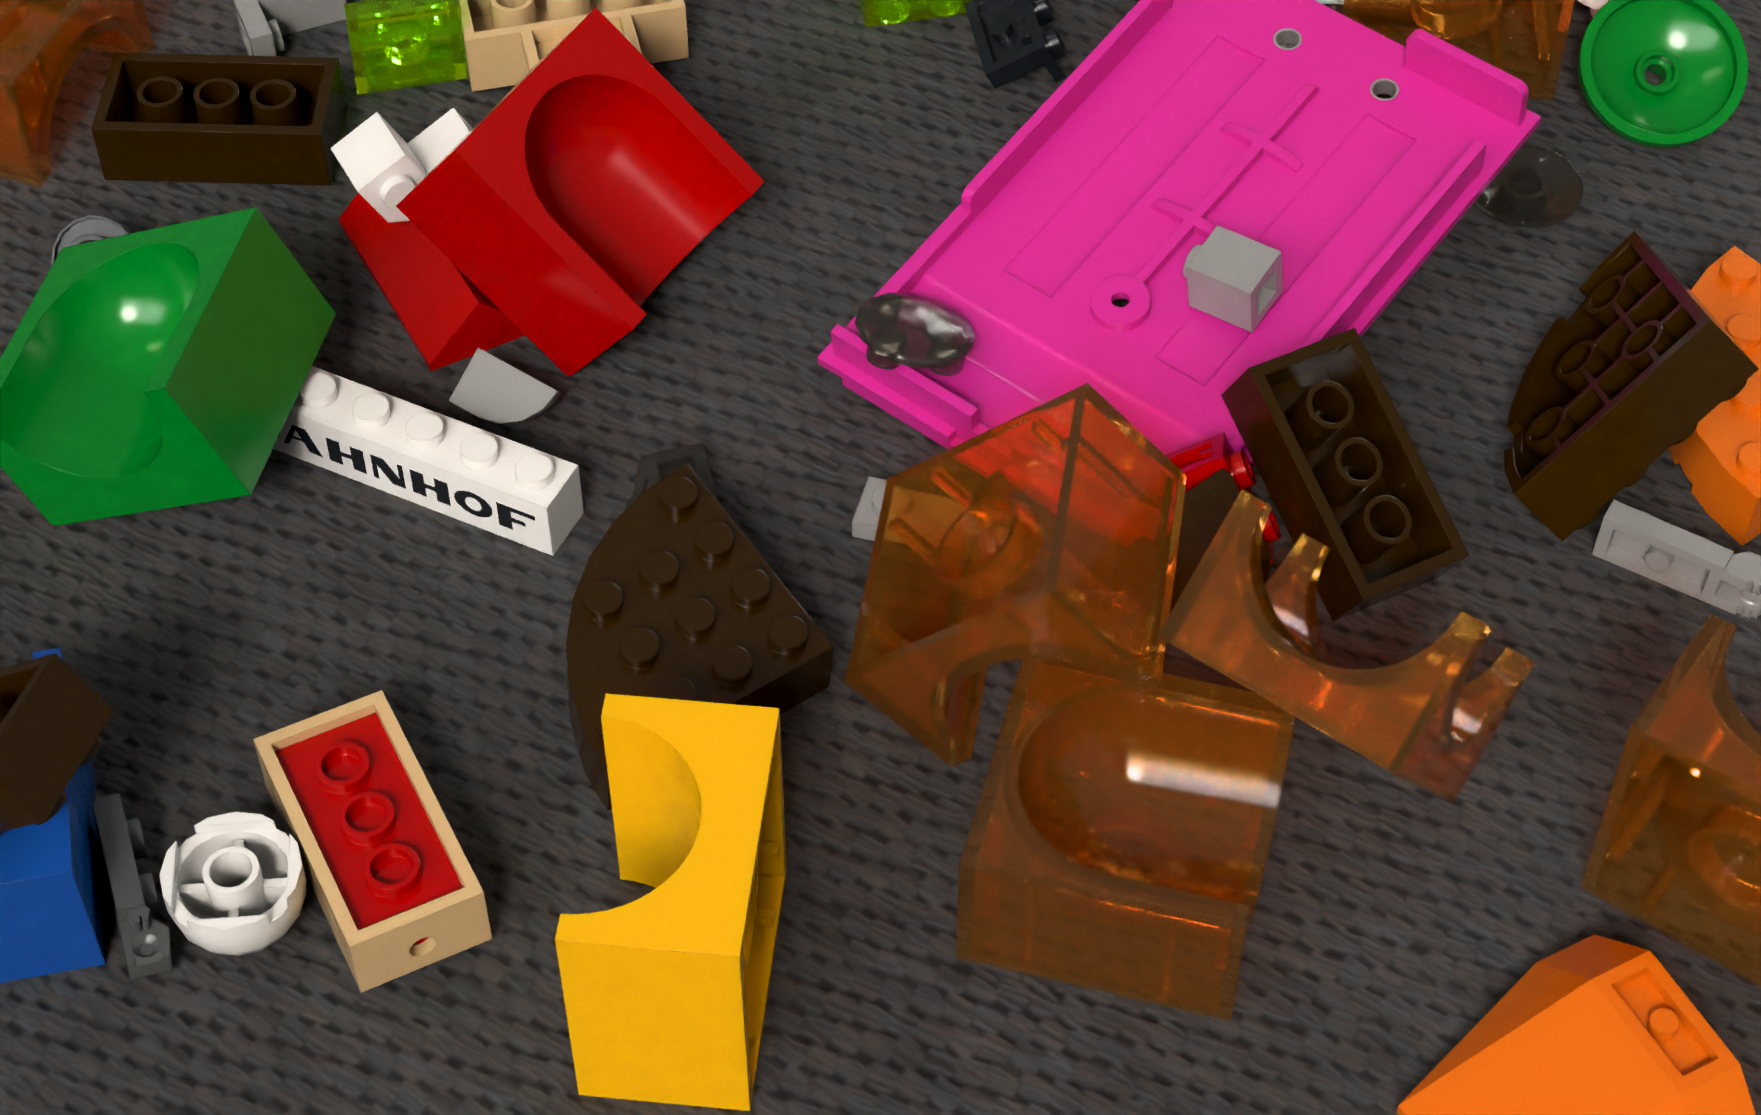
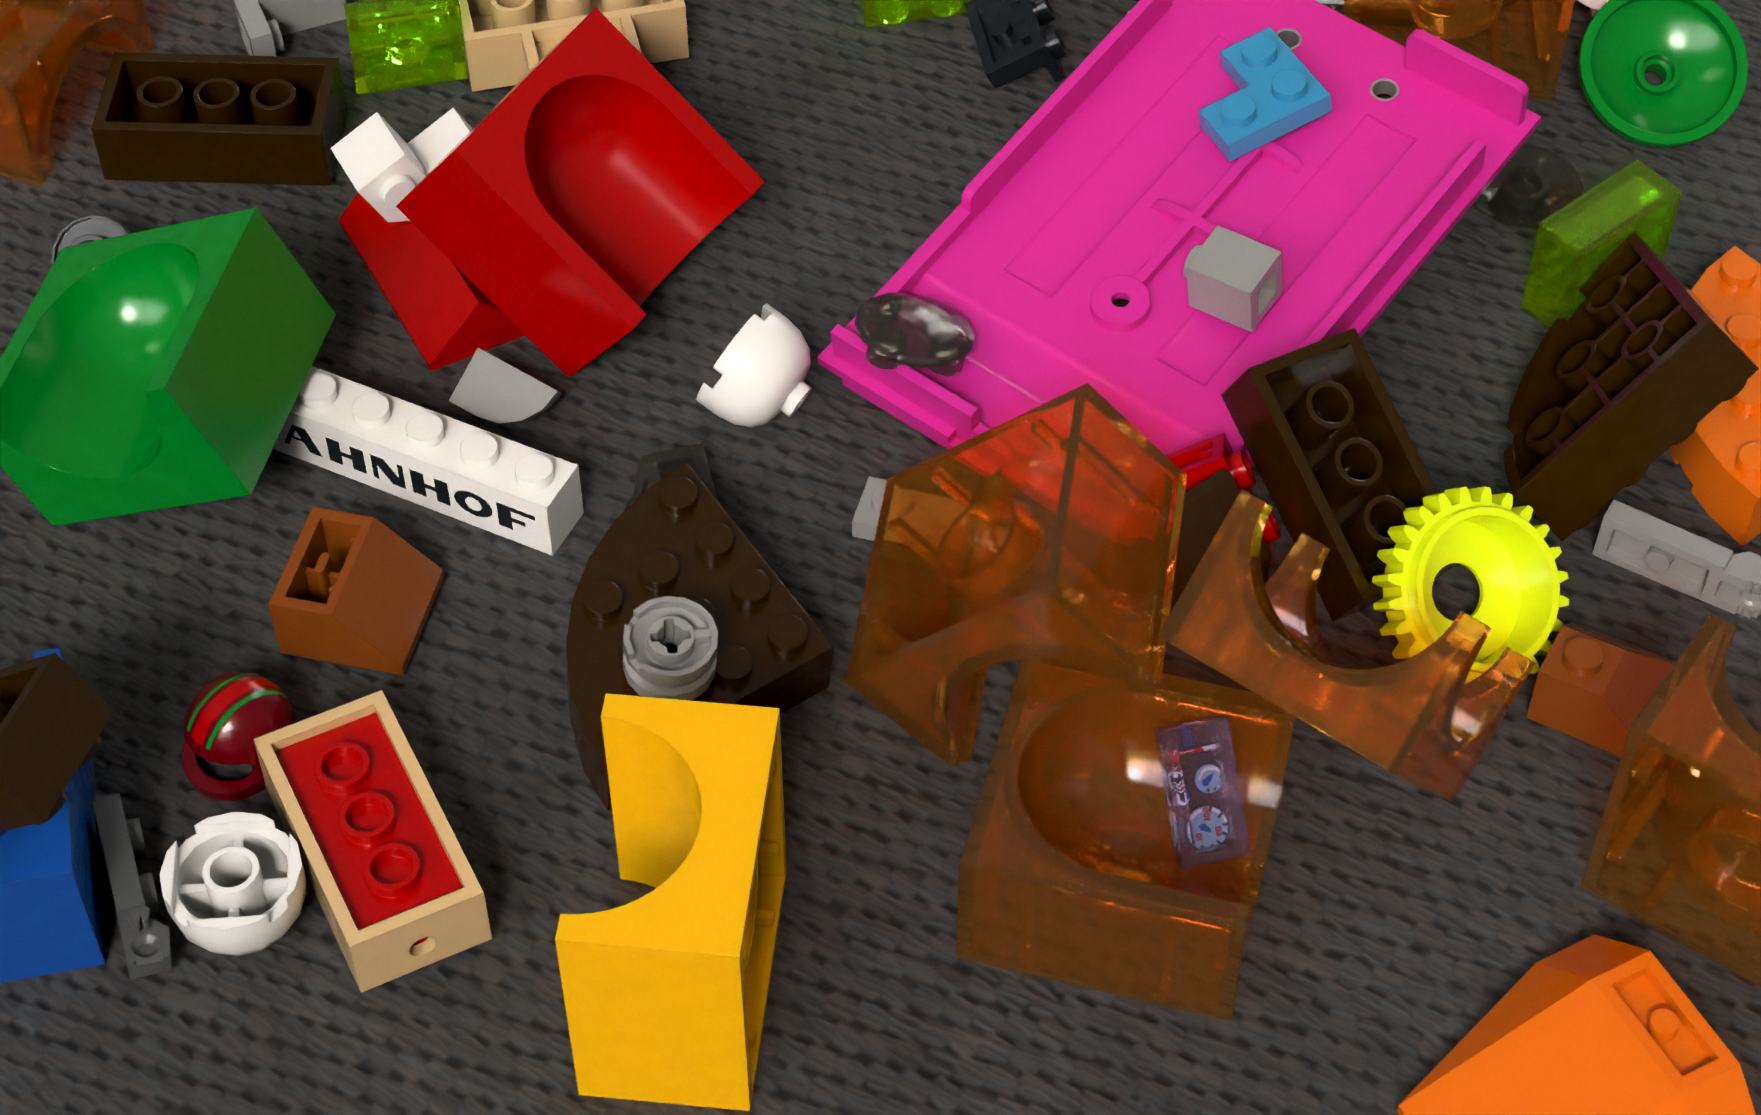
none -> dark red helmet [181,671,295,801]
none -> dark orange slope [268,507,444,676]
none -> light grey wheel [623,596,718,701]
none -> white cylinder [696,303,812,428]
none -> clear purple tile [1154,715,1251,869]
none -> dark azure plate [1198,27,1332,162]
none -> neon yellow gear [1372,486,1569,695]
none -> clear neon green brick [1521,159,1682,327]
none -> dark orange slope [1526,621,1698,769]

